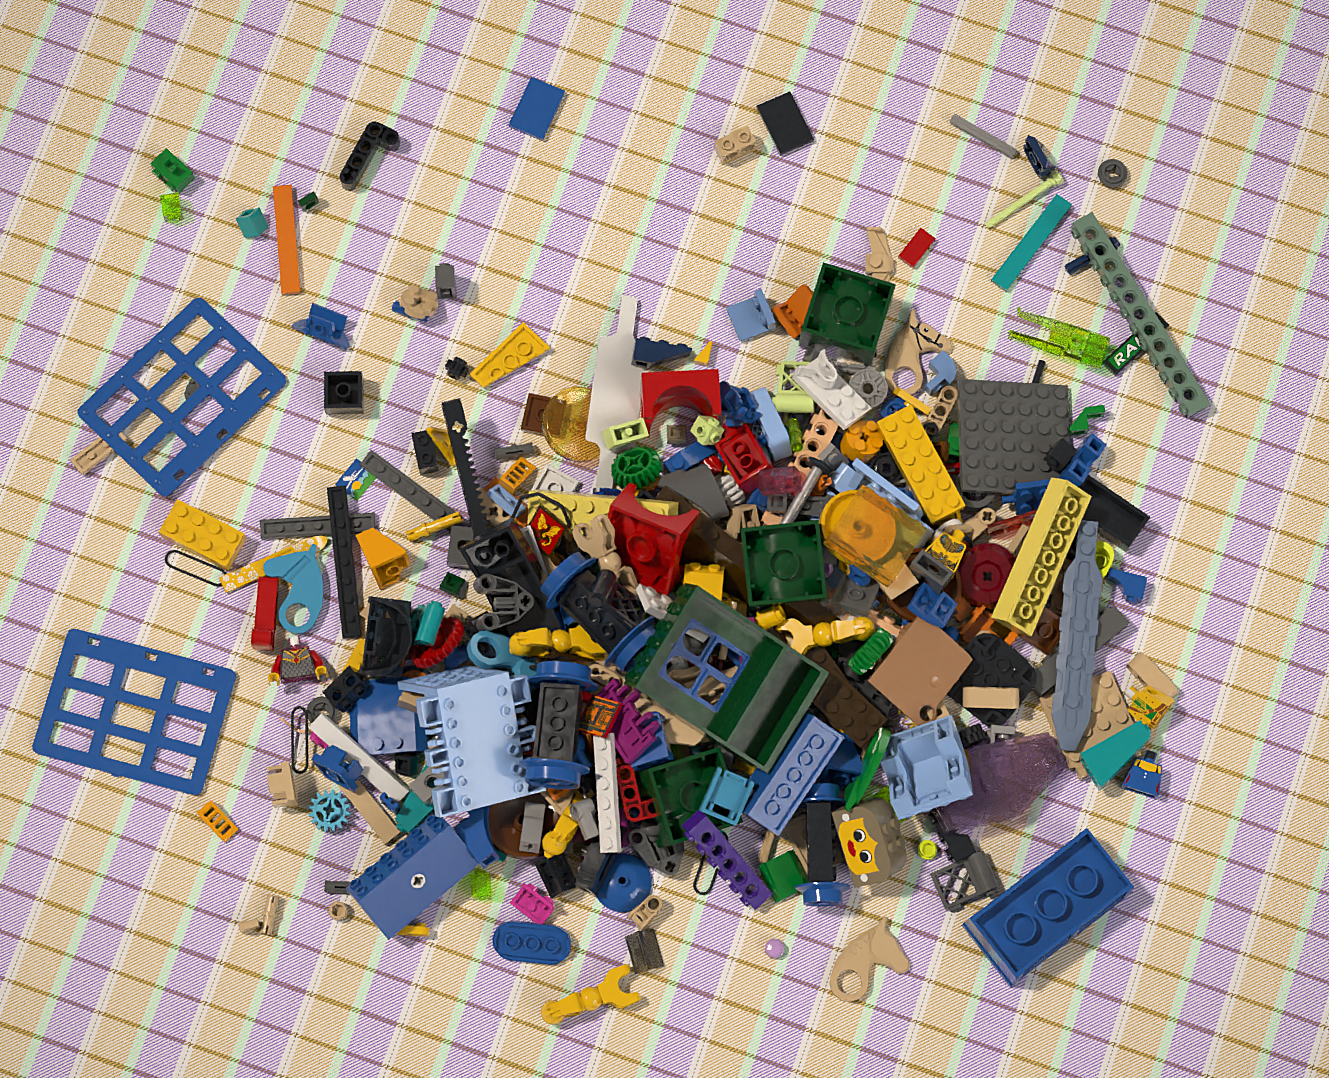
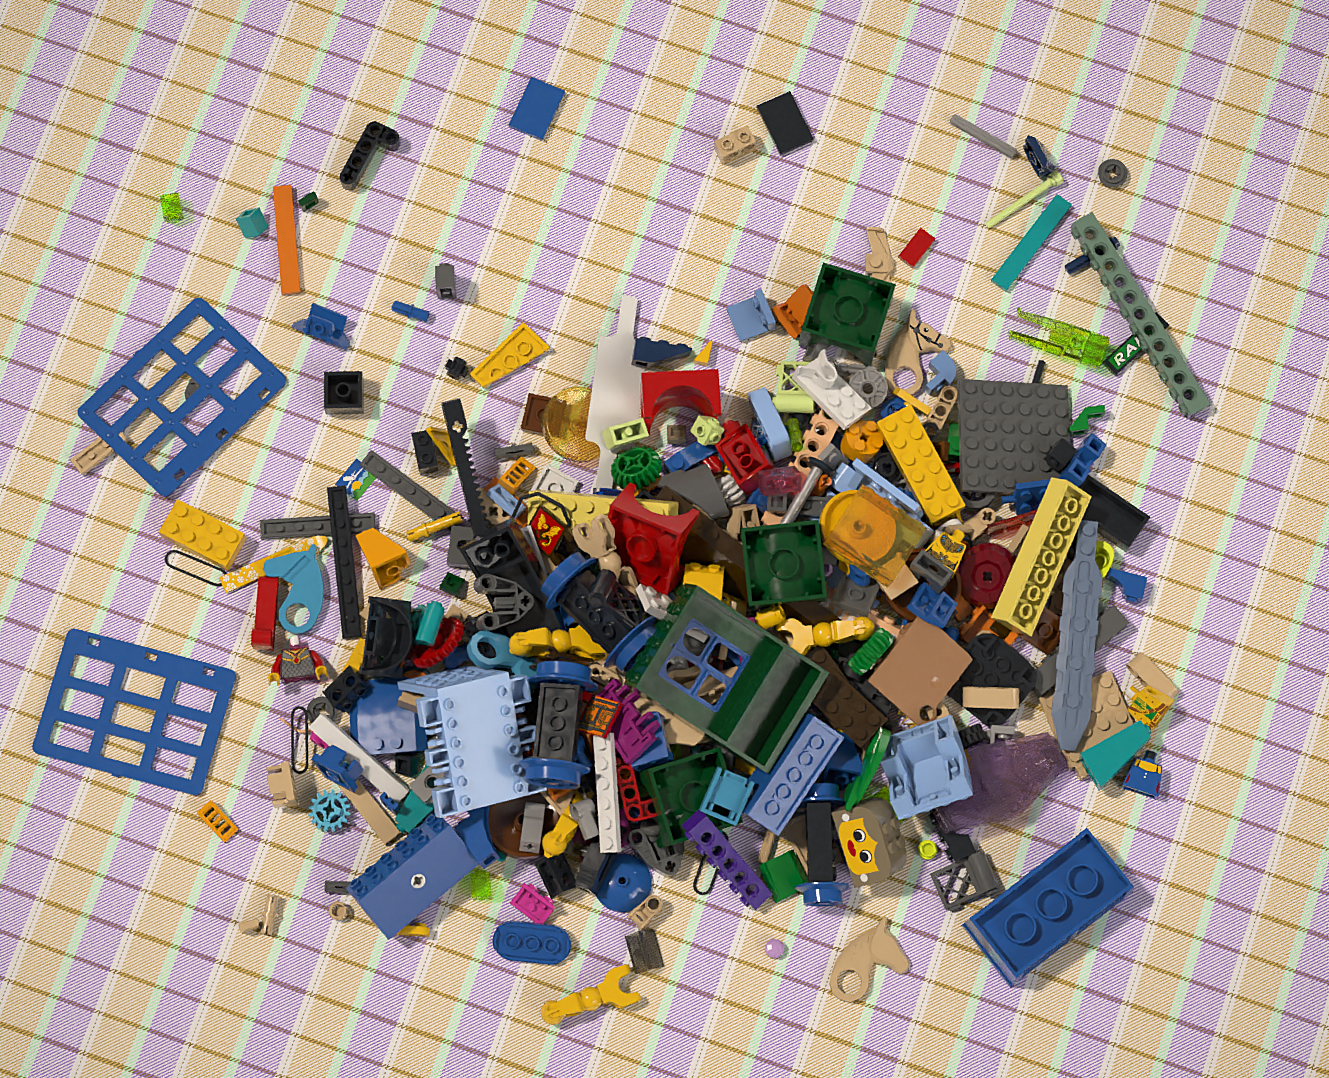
green brick [150,148,195,194] -> none
tan plate [399,285,438,319] -> none
blue piece [719,381,761,427] -> none

